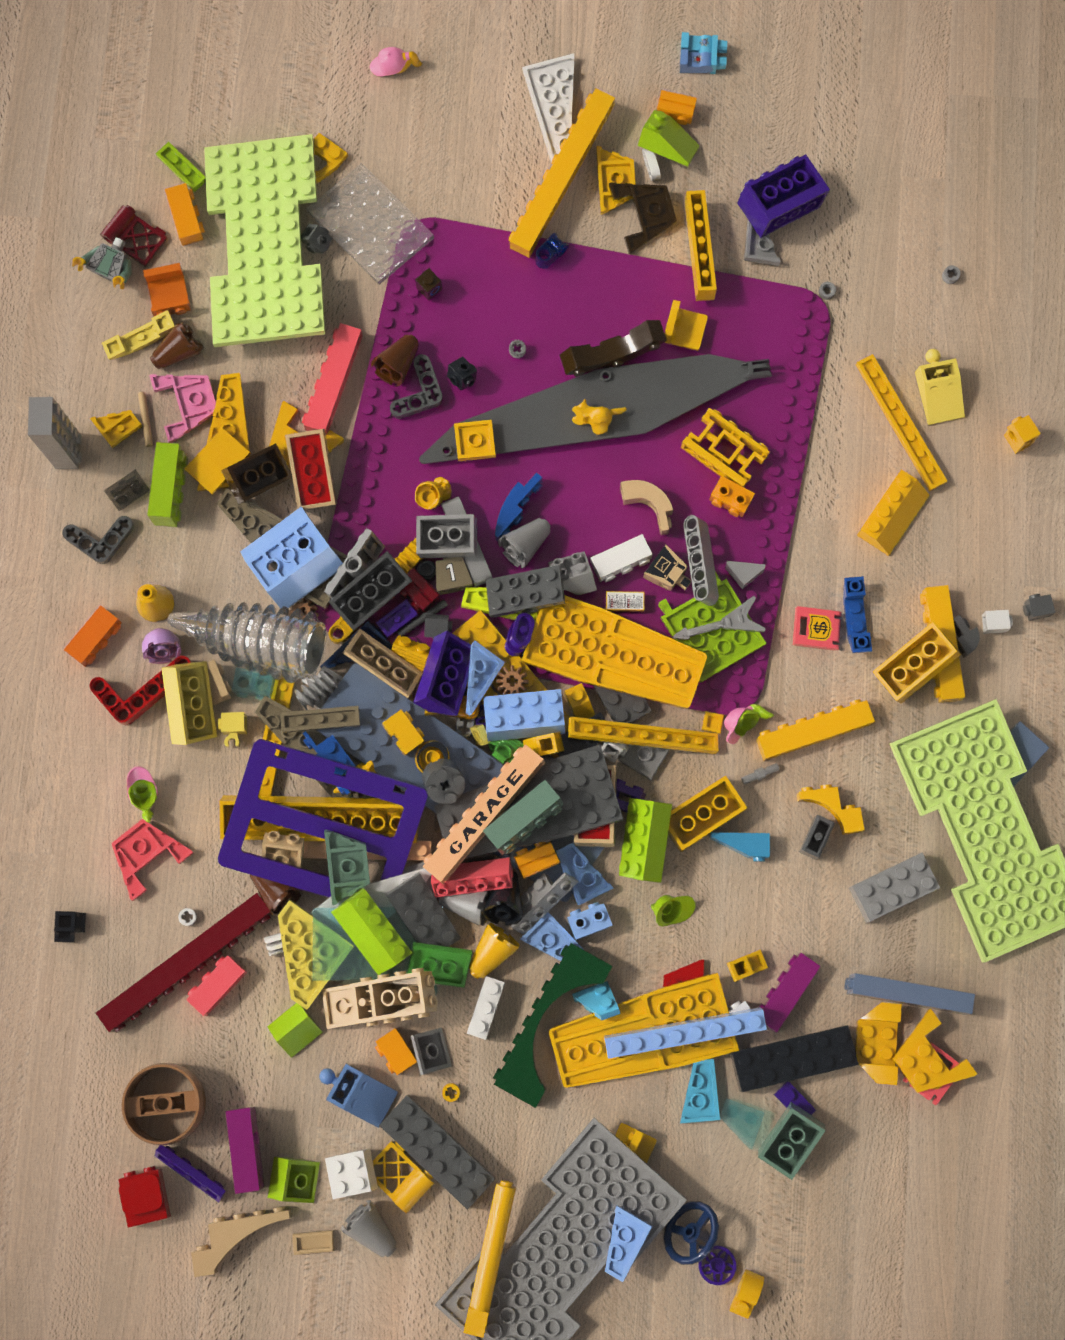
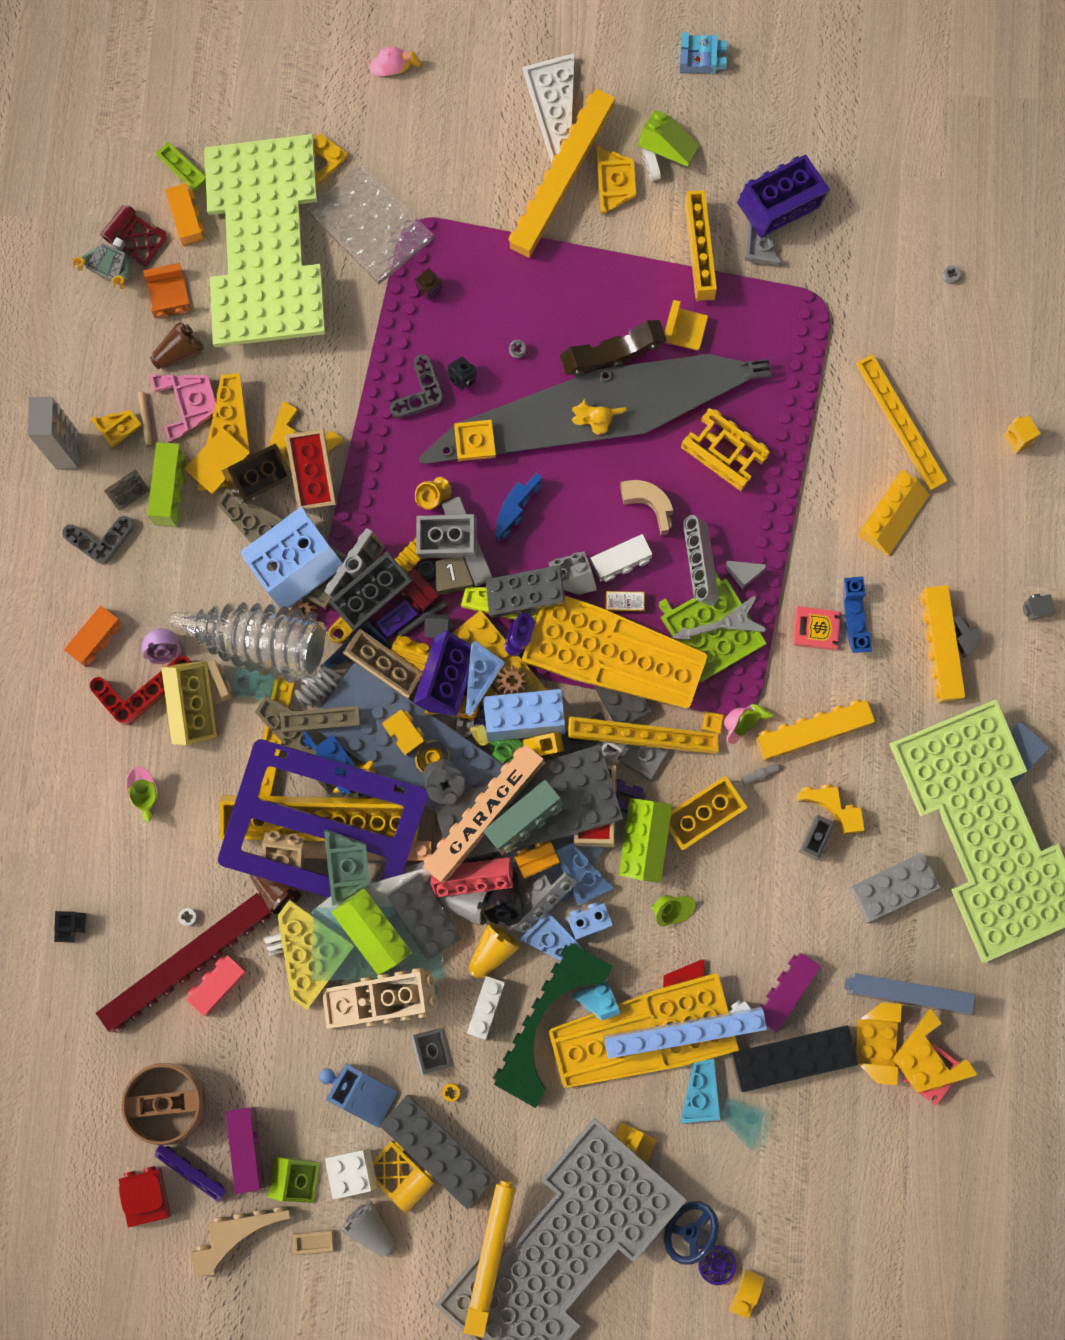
light yellow slope [102,310,175,360] -> none
coral wing [111,819,193,901] -> none
yellow cone [136,584,174,622] -> none
light yellow brick [218,712,247,747] -> none
lime slope [267,1003,323,1058] -> none
dark grey brick [301,224,333,254] -> none
coral brick [302,323,363,434] -> none
reddish brown cone [371,335,419,386] -> none
light orange brick [375,1028,417,1075] -> none
bright green tile [407,942,472,988] -> none
light grey cone [498,518,550,568] -> none
clear blue piece [535,233,569,269] -> none
yellow slope [564,683,595,719] -> none
light blue wing [605,1205,653,1282] -> none
dark brown wing [609,182,677,254] -> none
torso [643,545,692,591] -> none
light orange brick [657,90,697,125] -> none
light orange brick [709,476,755,517] -> none
dark azure slope [709,832,770,862] -> none
yellow brick [726,949,768,982] -> none
sand green brick [758,1102,826,1180] -> none
dark purple plate [773,1081,816,1115] -> none
light grey axle [818,281,836,300] -> none
yellow brick [873,622,962,704] -> none
light yellow slope [915,349,965,425] -> none
white brick [982,610,1013,634] -> none

